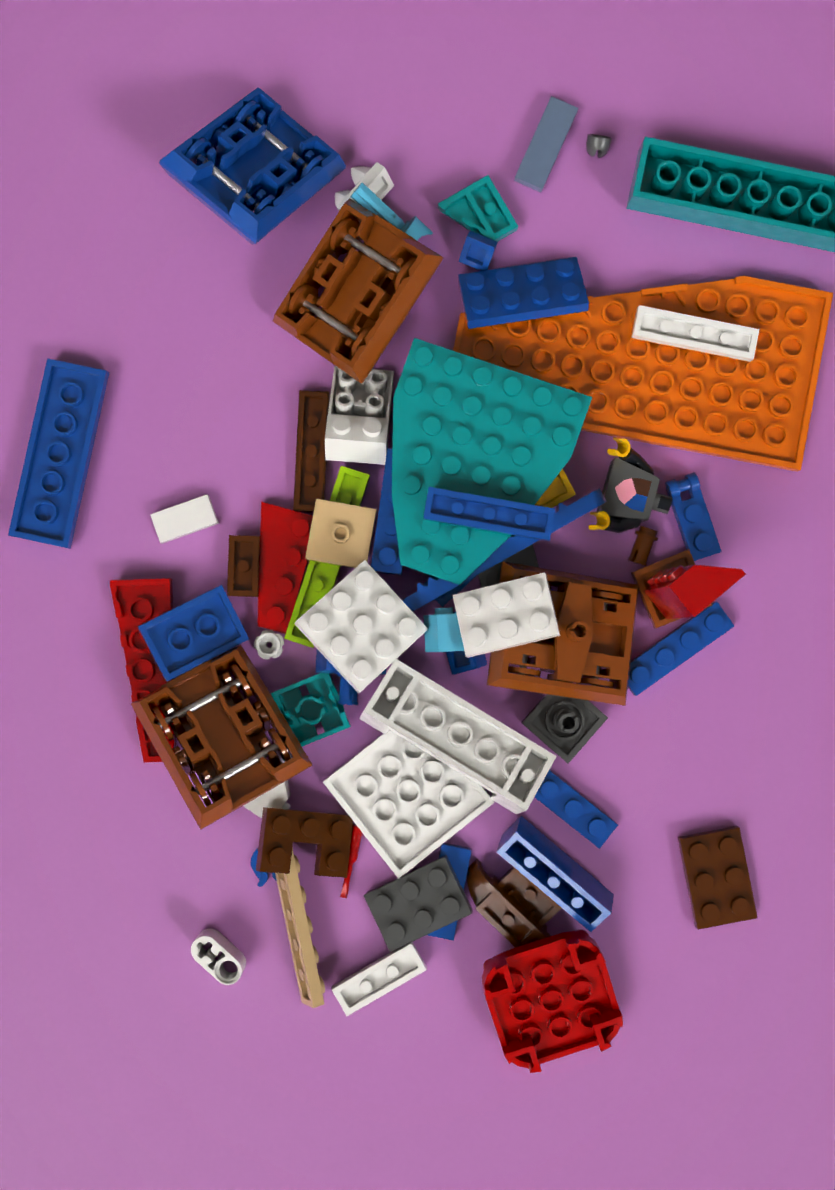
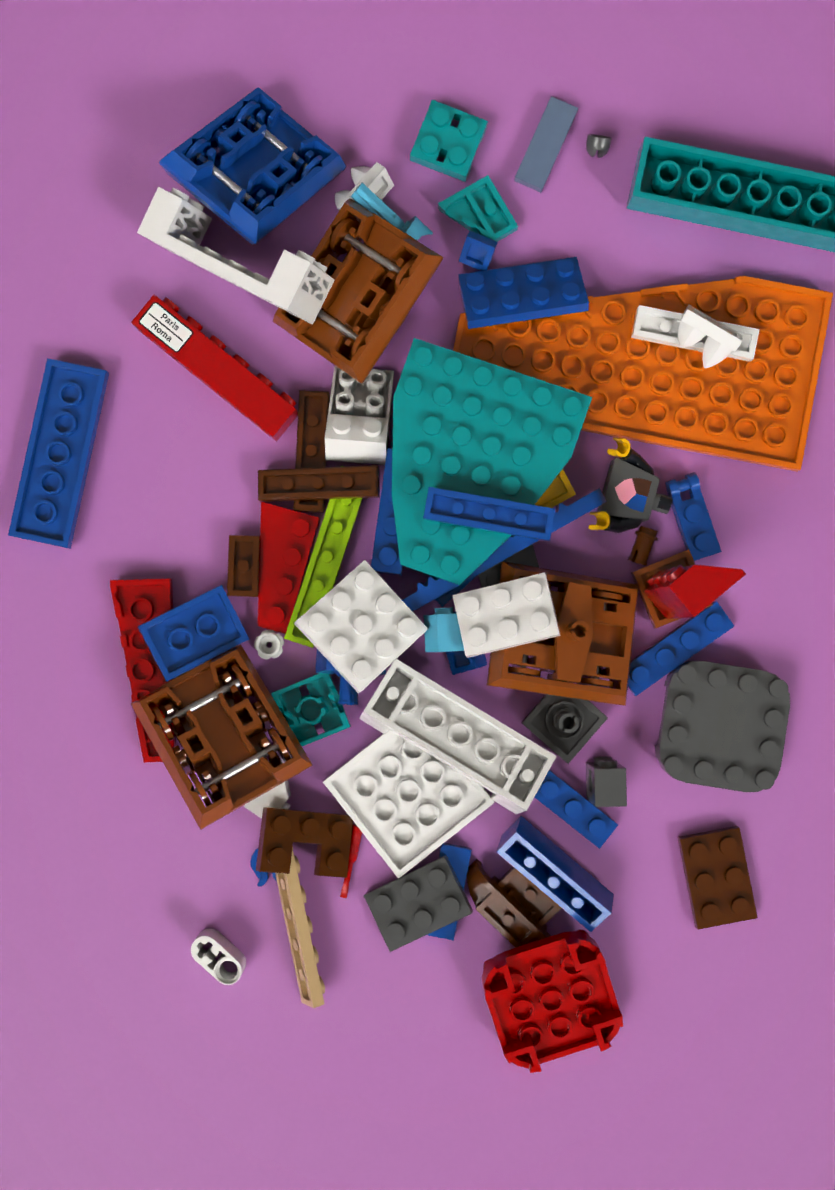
white tile [150,494,219,544] -> none
tan plate [305,499,377,568] -> none
white plate [332,942,427,1016] -> none
none -> red brick [131,295,298,442]
none -> white plate [137,187,335,325]
none -> reddish brown tile [258,465,380,502]
none -> teal brick [410,100,488,182]
none -> dark grey brick [586,756,627,807]
none -> dark grey plate [655,661,790,792]
none -> white tile [678,305,742,368]

